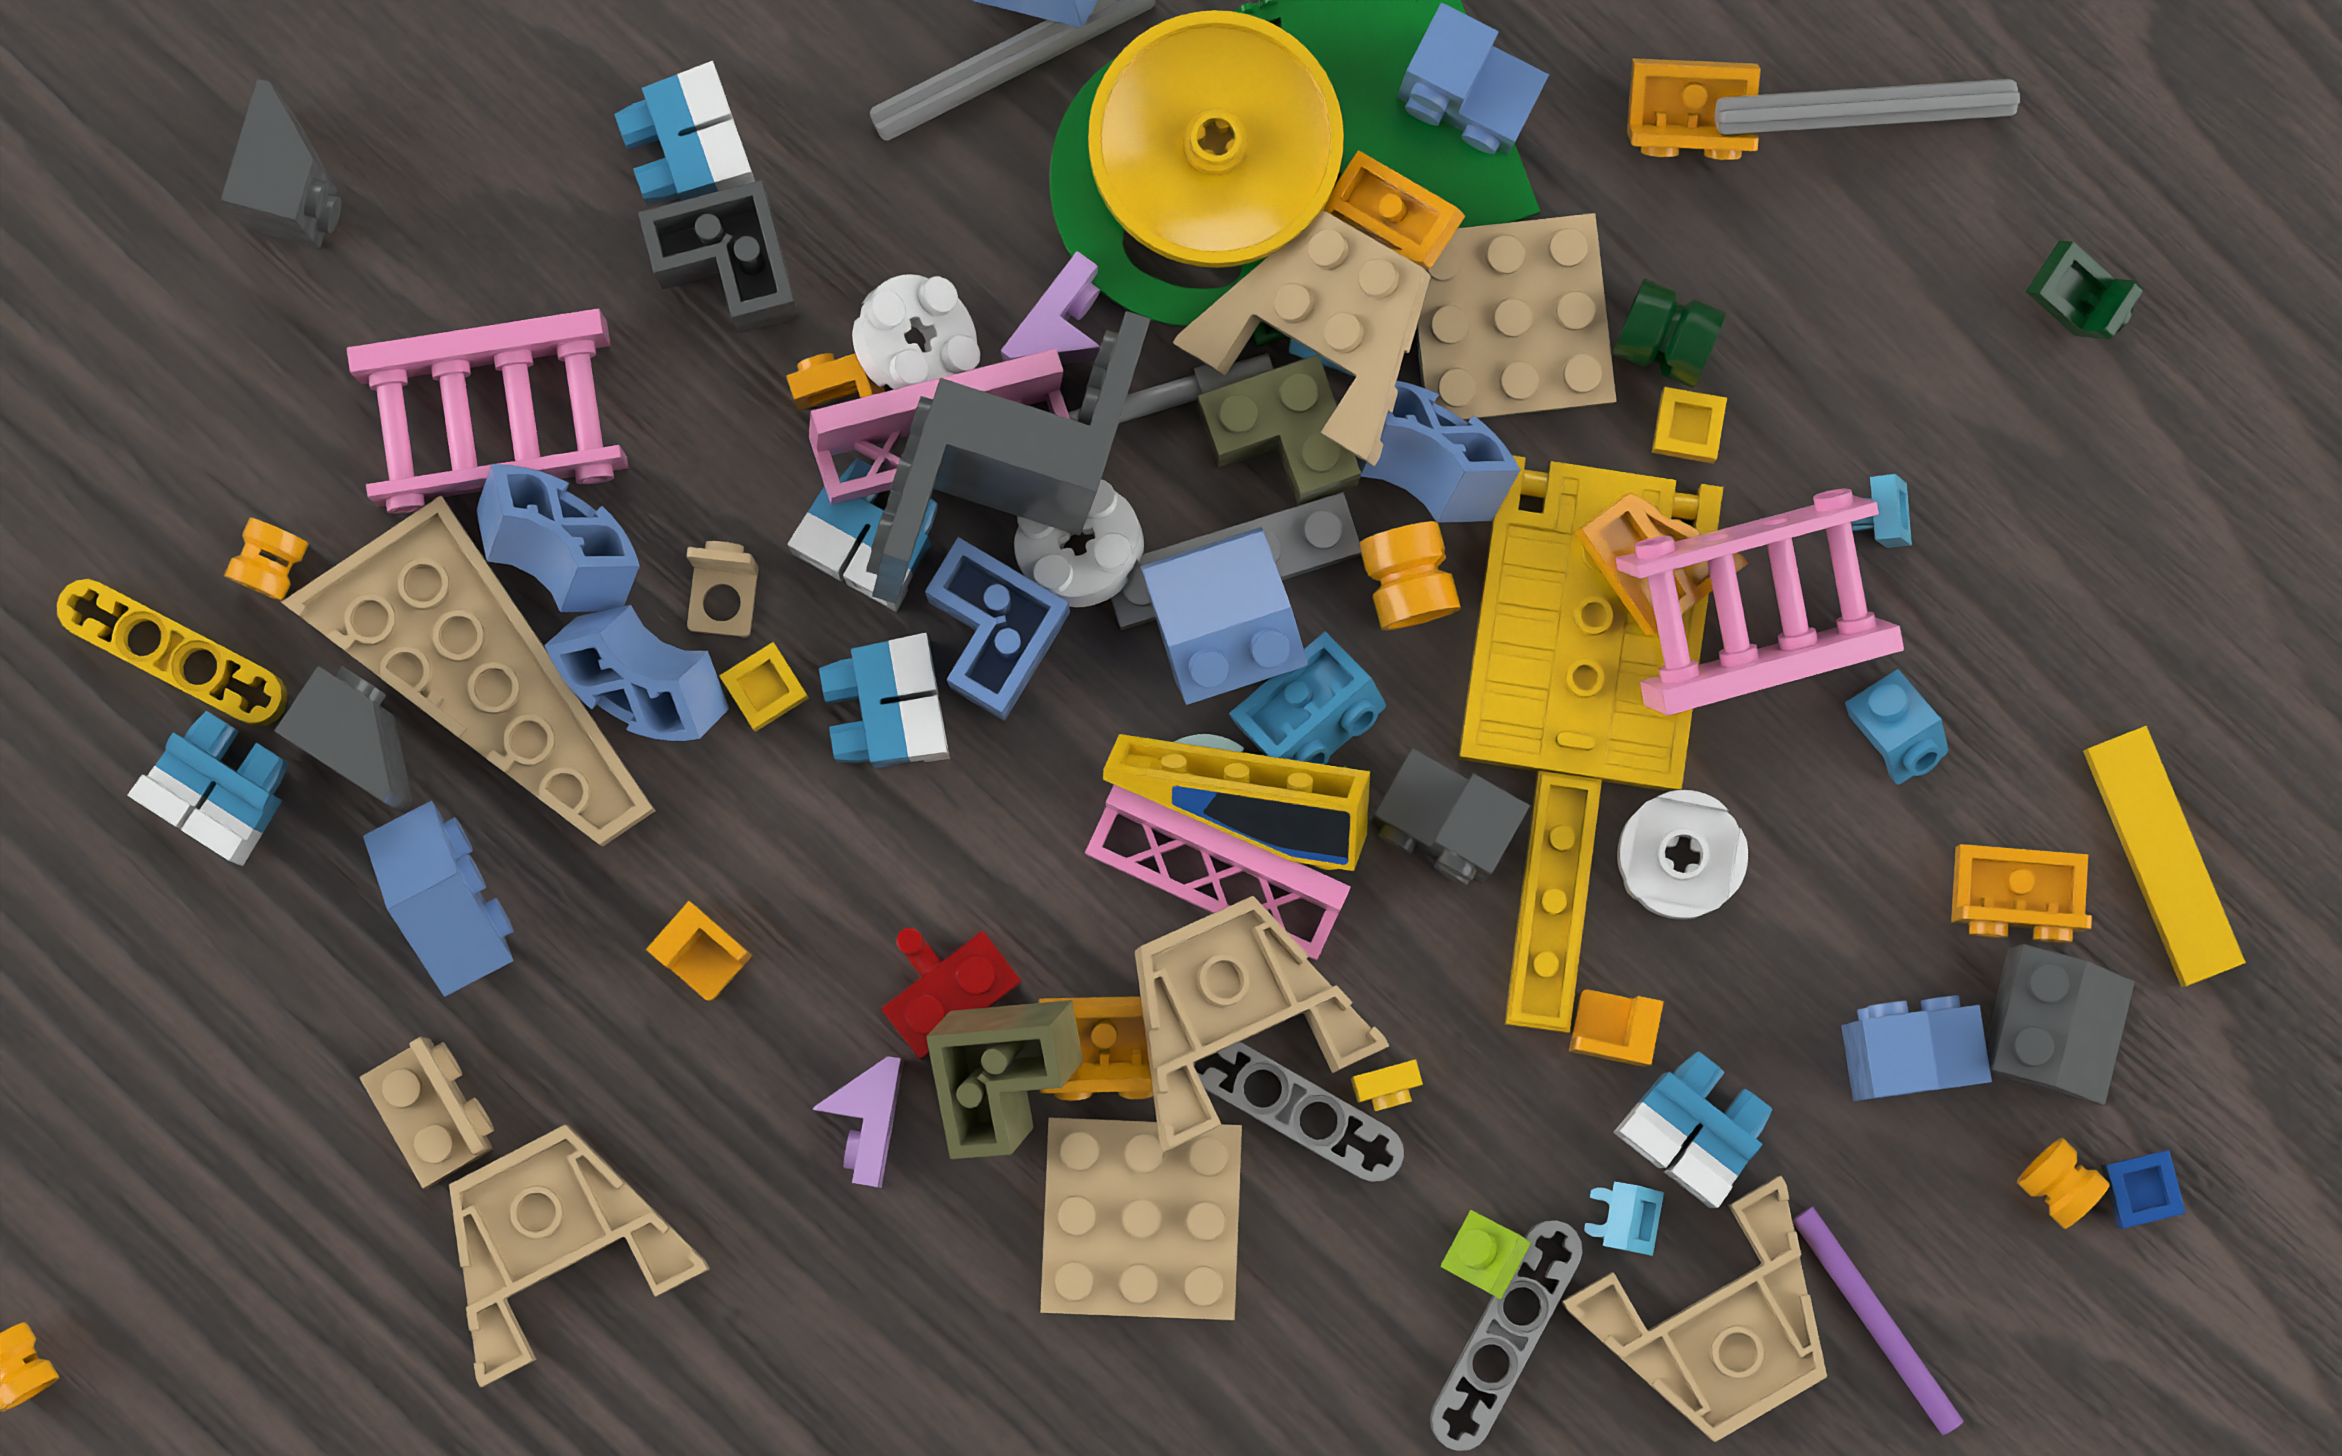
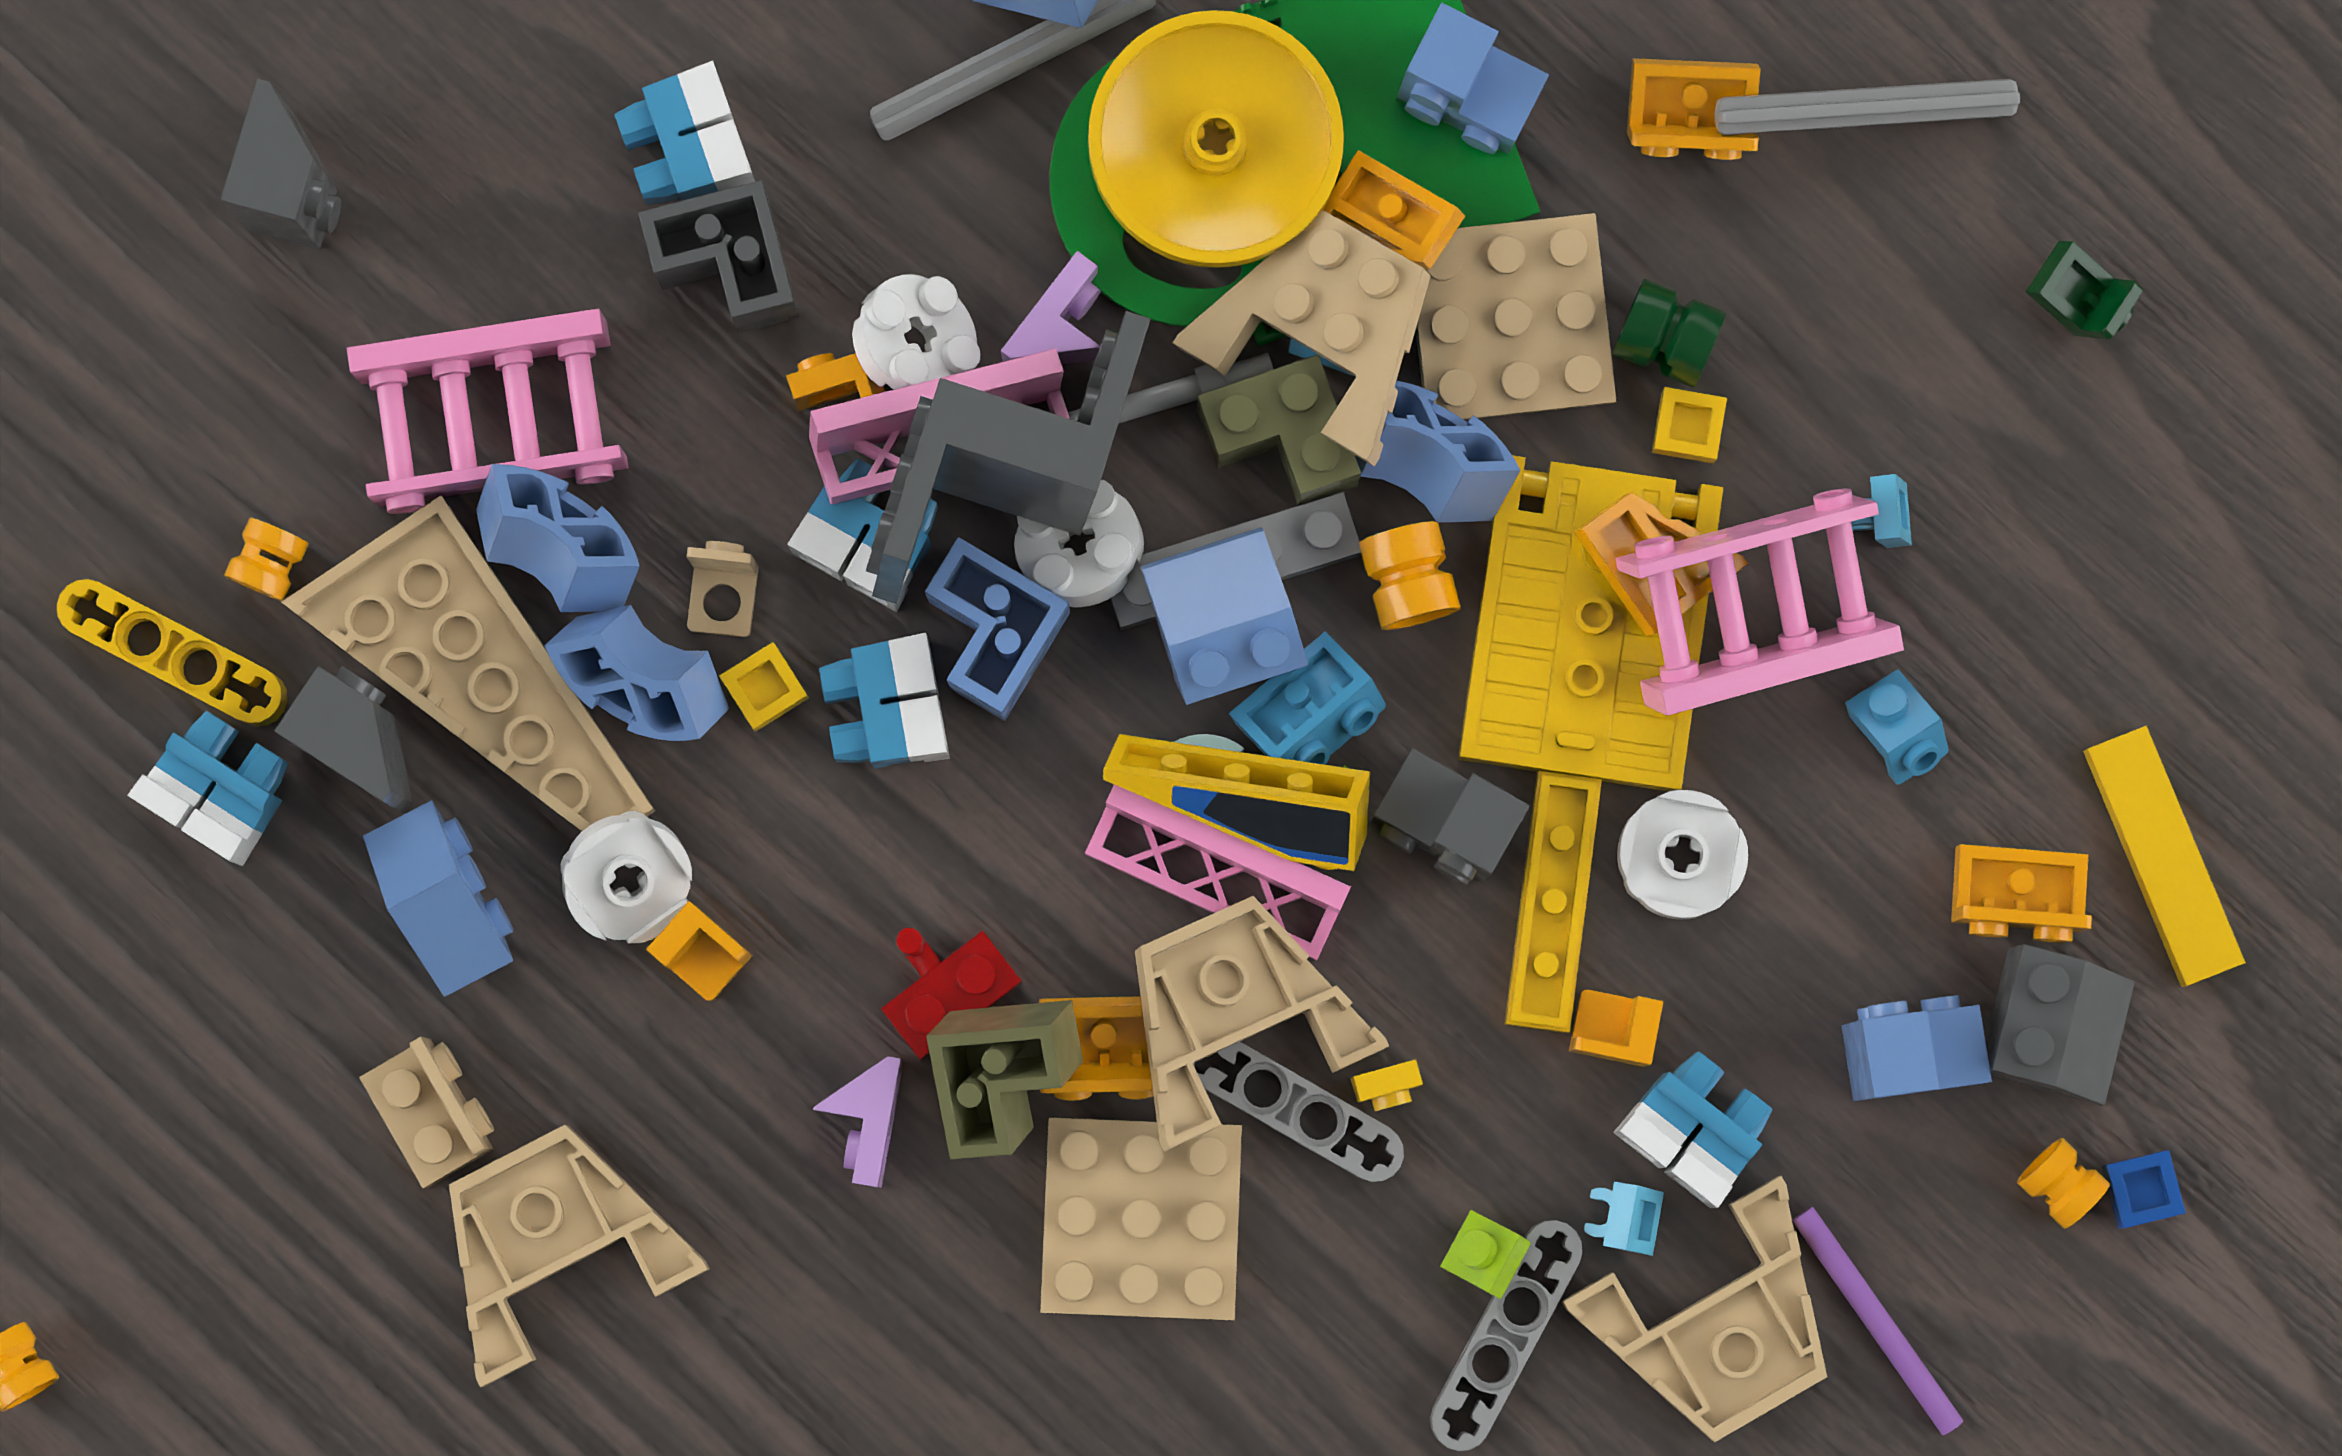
none -> white plate [561,811,692,943]

